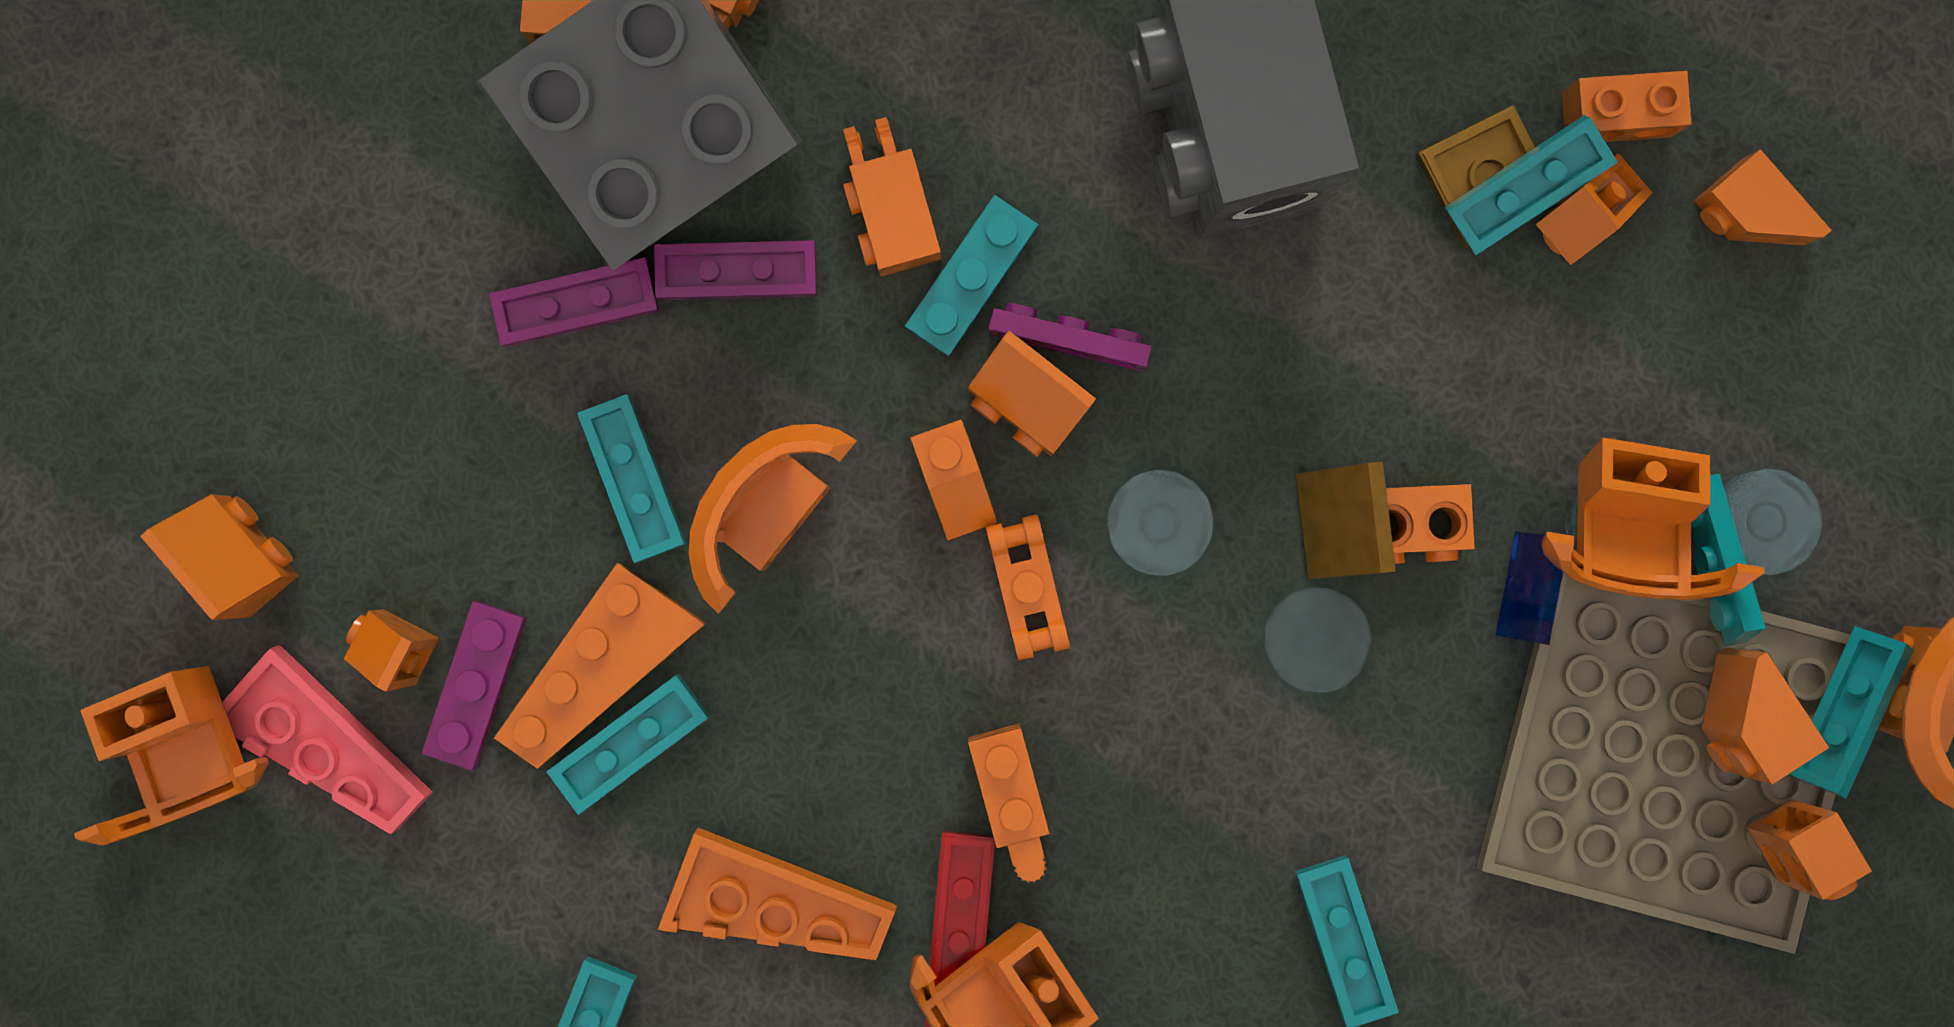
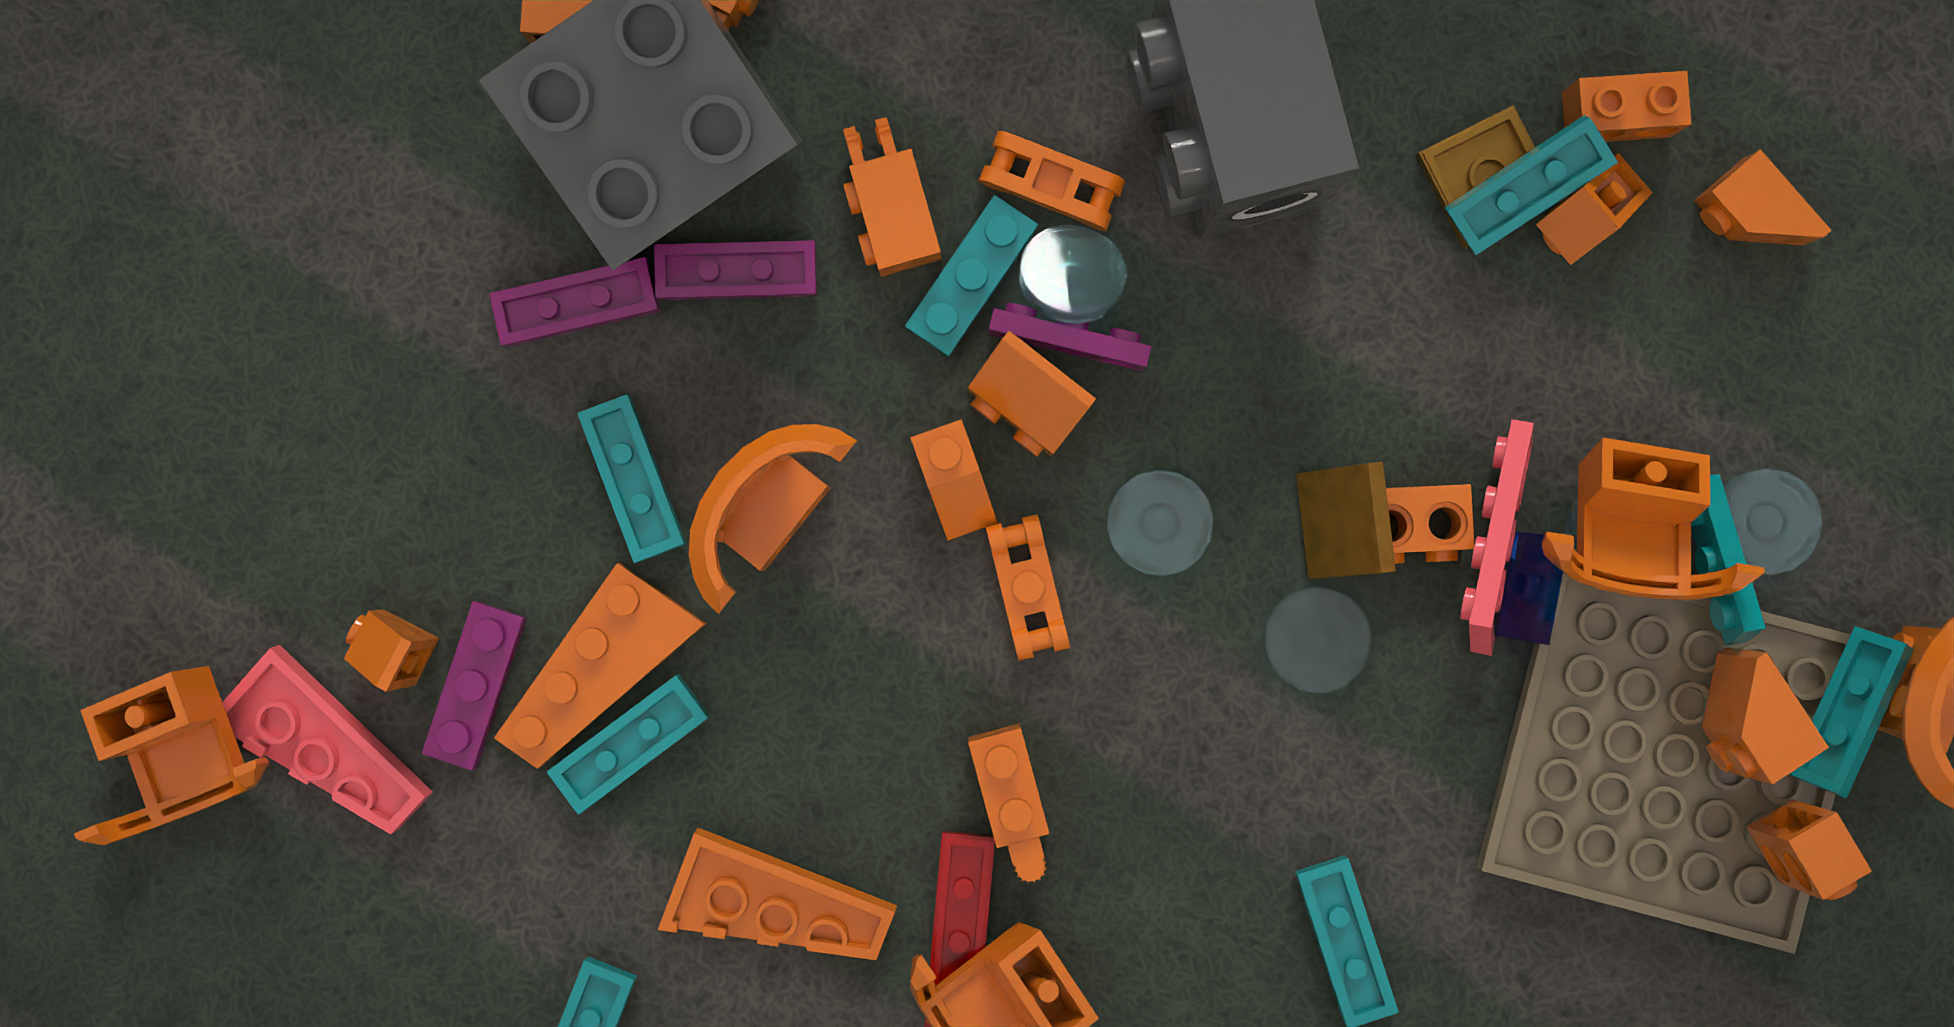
orange slope [140,494,298,620] -> none
none -> orange plate [978,131,1126,231]
none -> clear light blue tile [1018,224,1127,324]
none -> coral wing [1460,419,1534,656]

